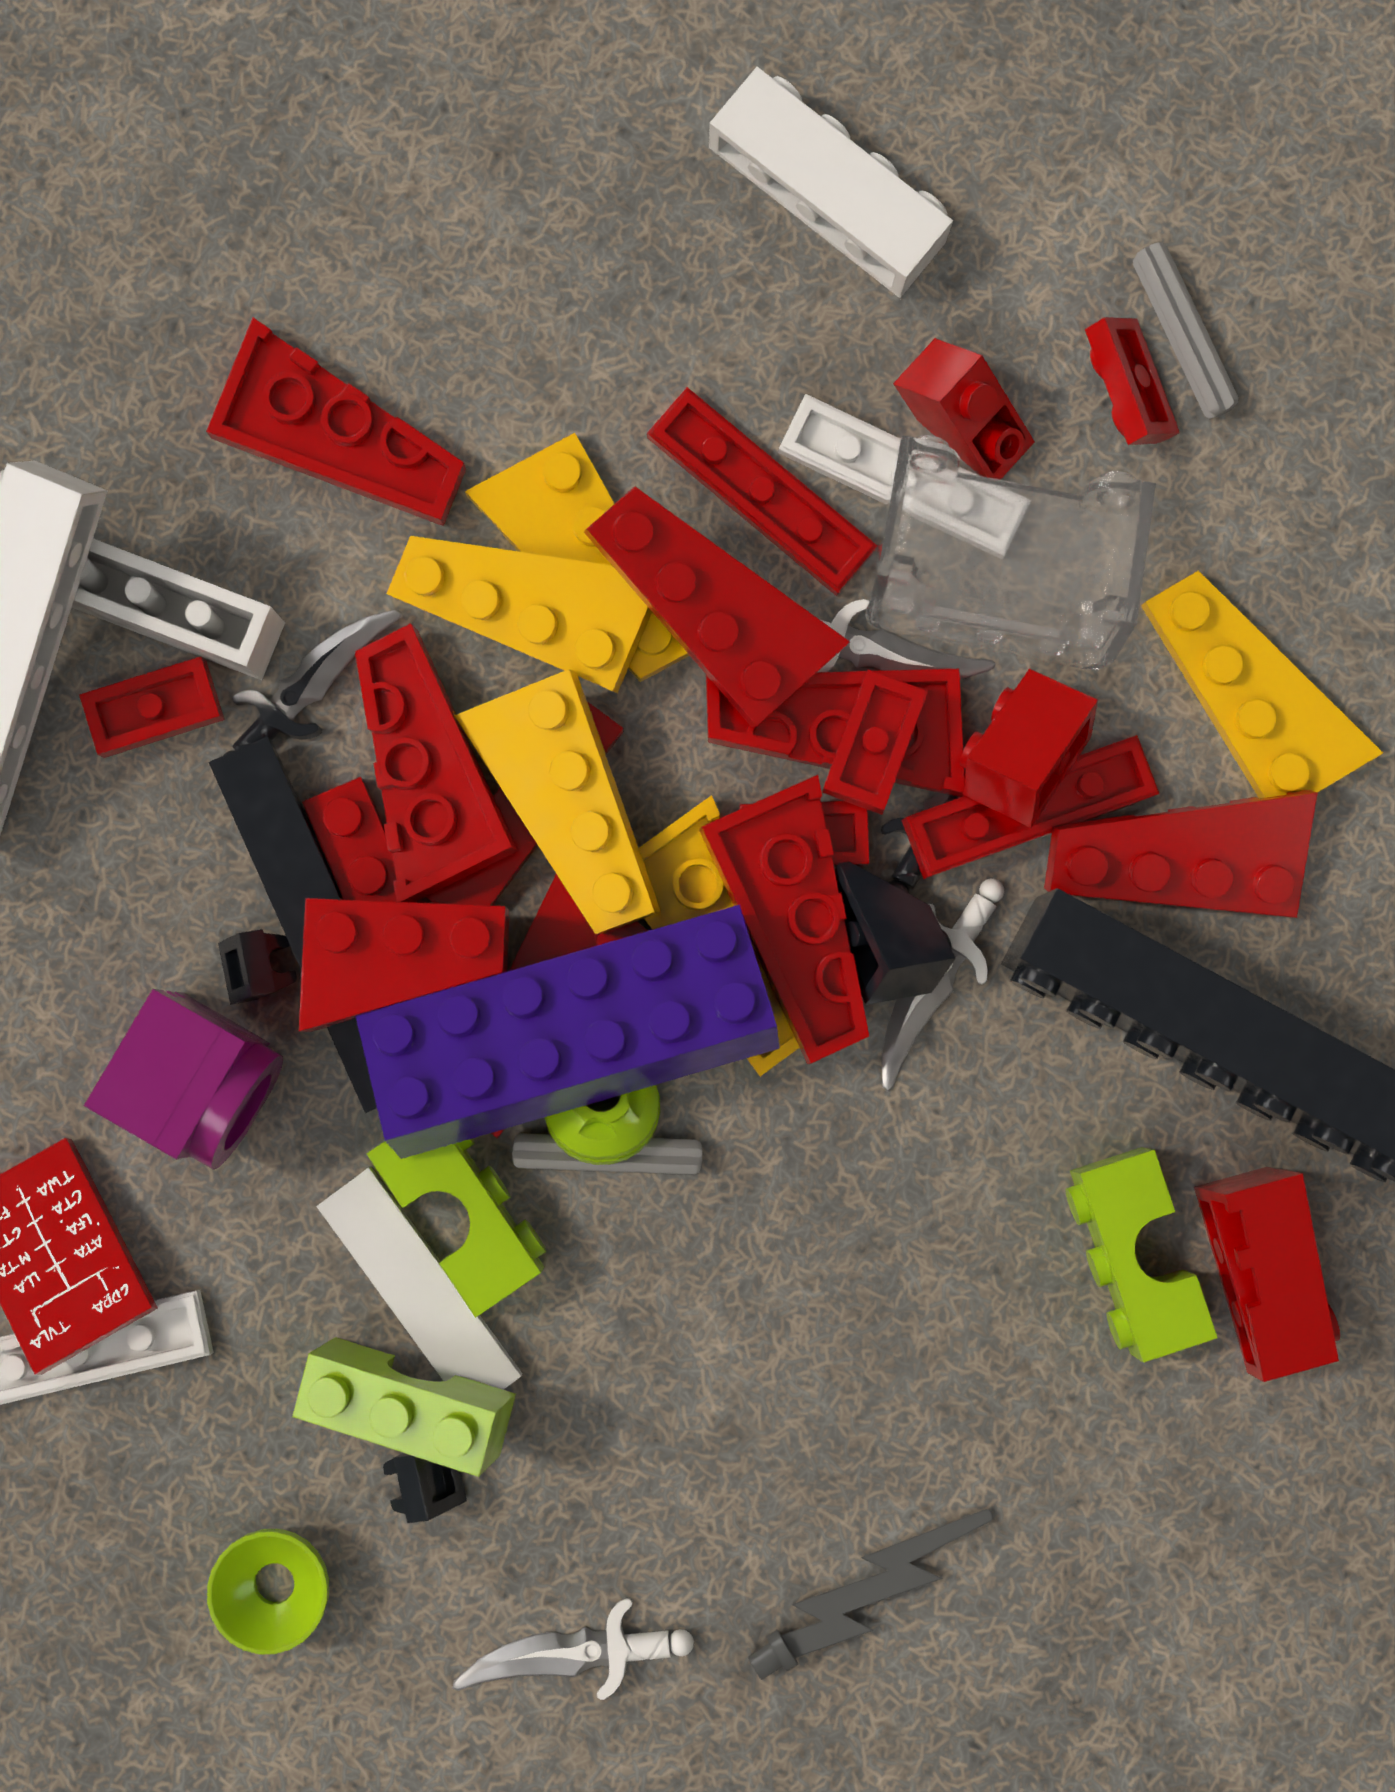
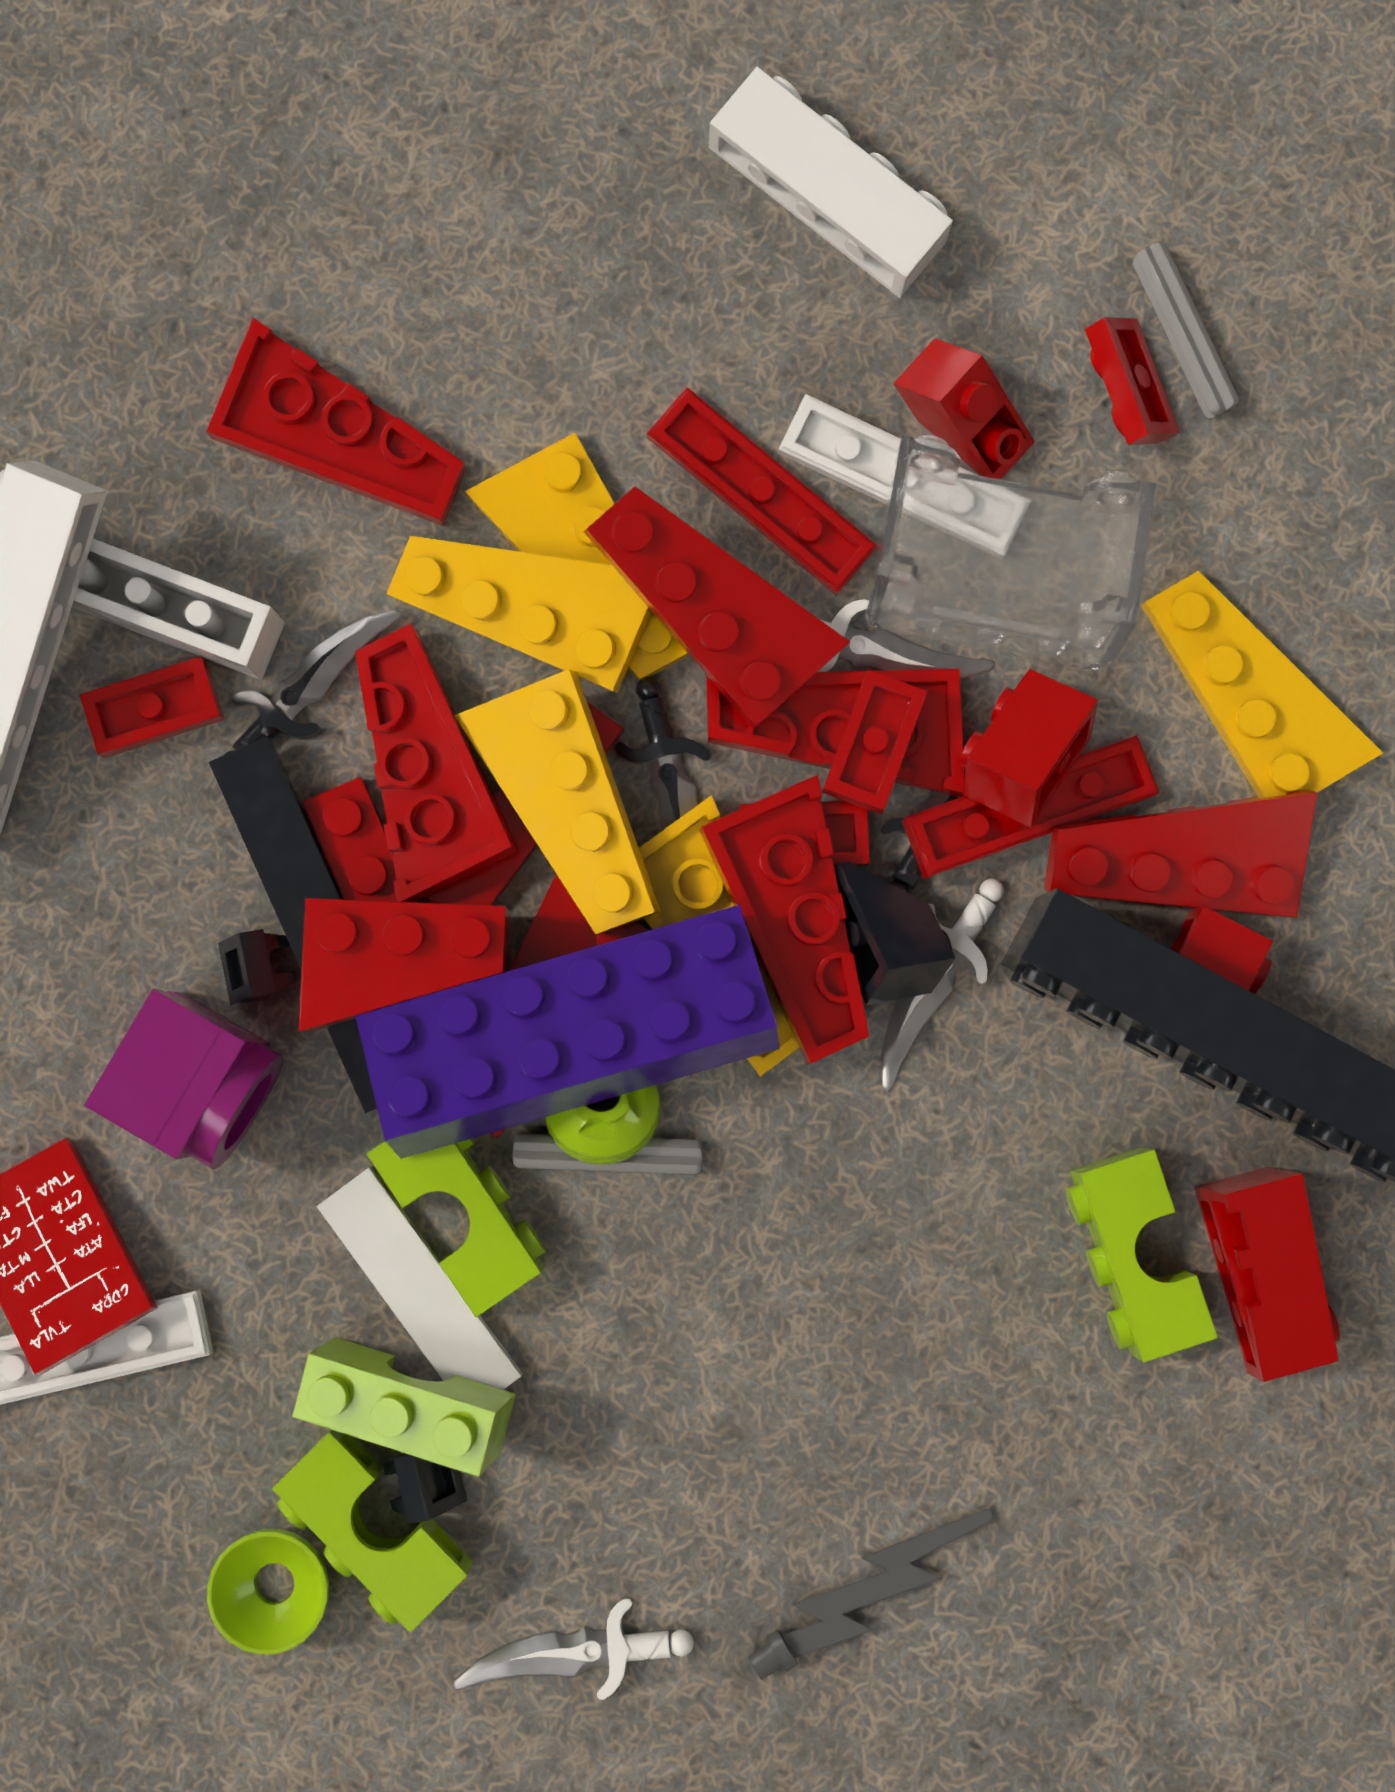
none -> lime arch [272,1430,473,1633]
none -> black piece [615,677,711,828]
none -> red brick [1170,906,1273,994]

